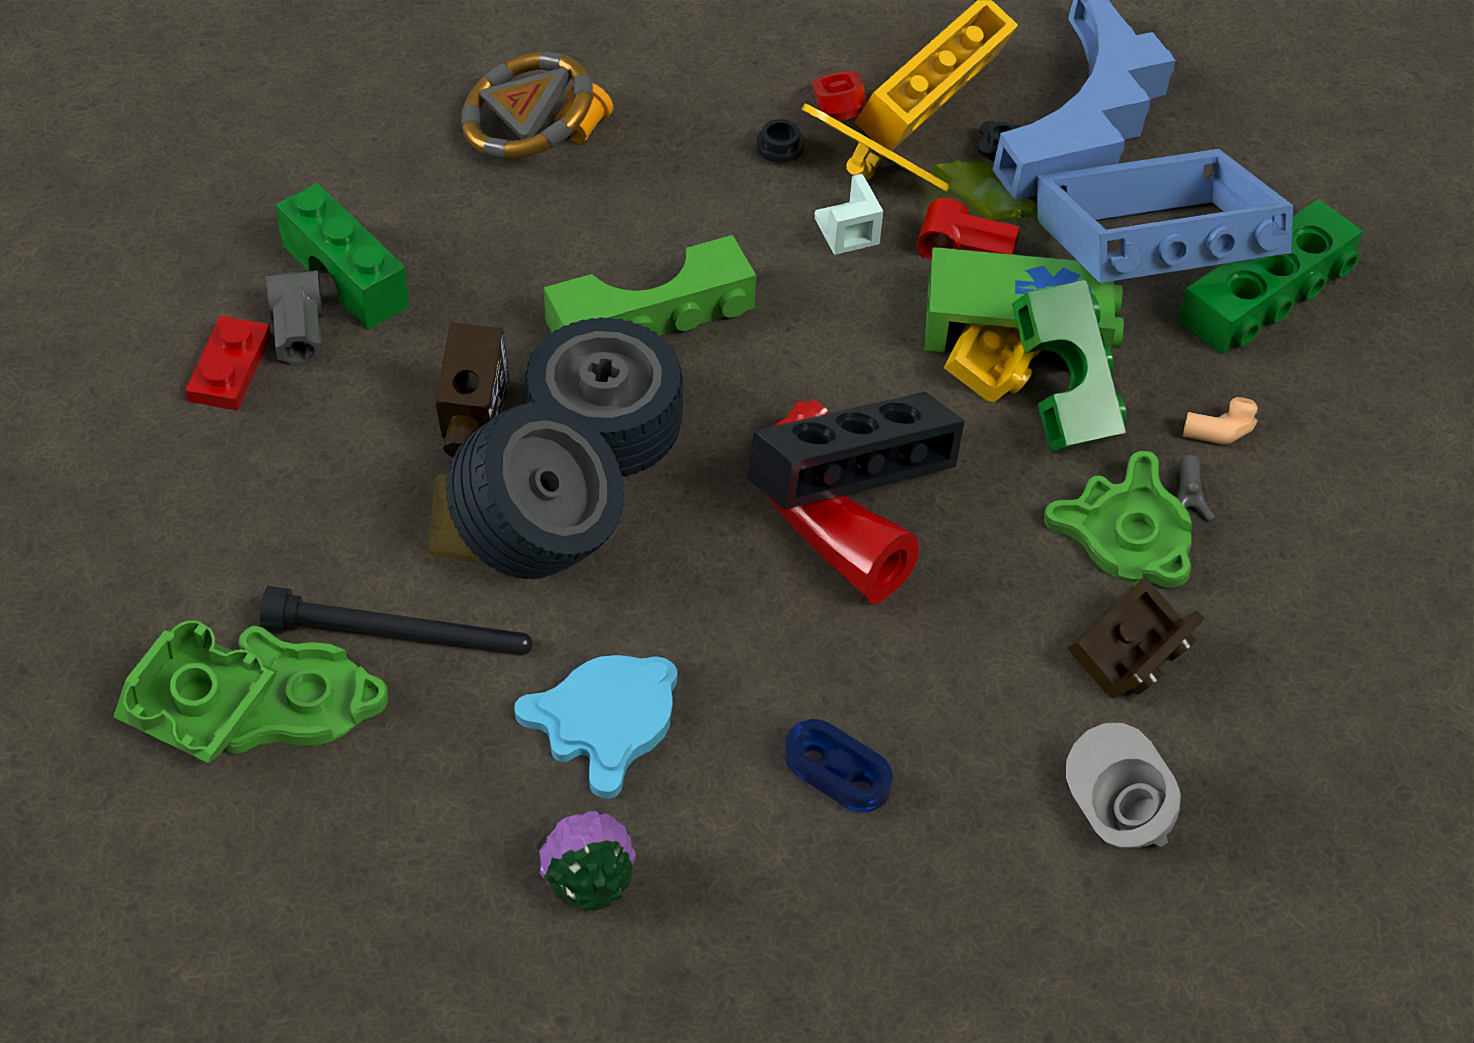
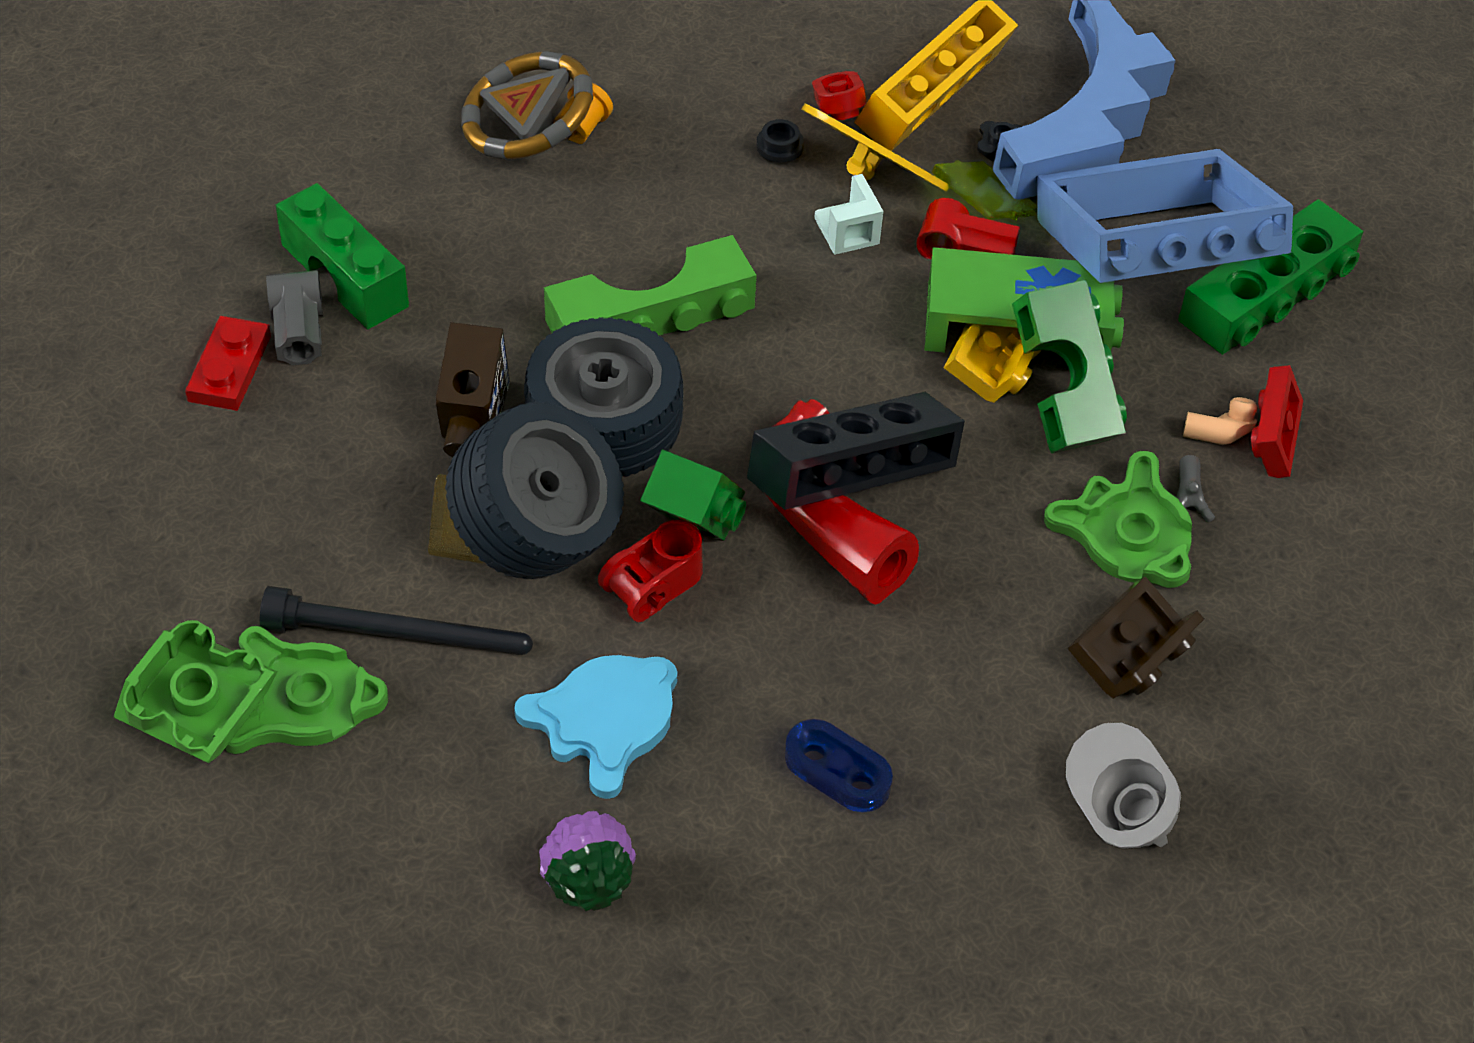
none -> red piece [598,520,703,622]
none -> green brick [640,449,746,541]
none -> red plate [1251,365,1303,478]

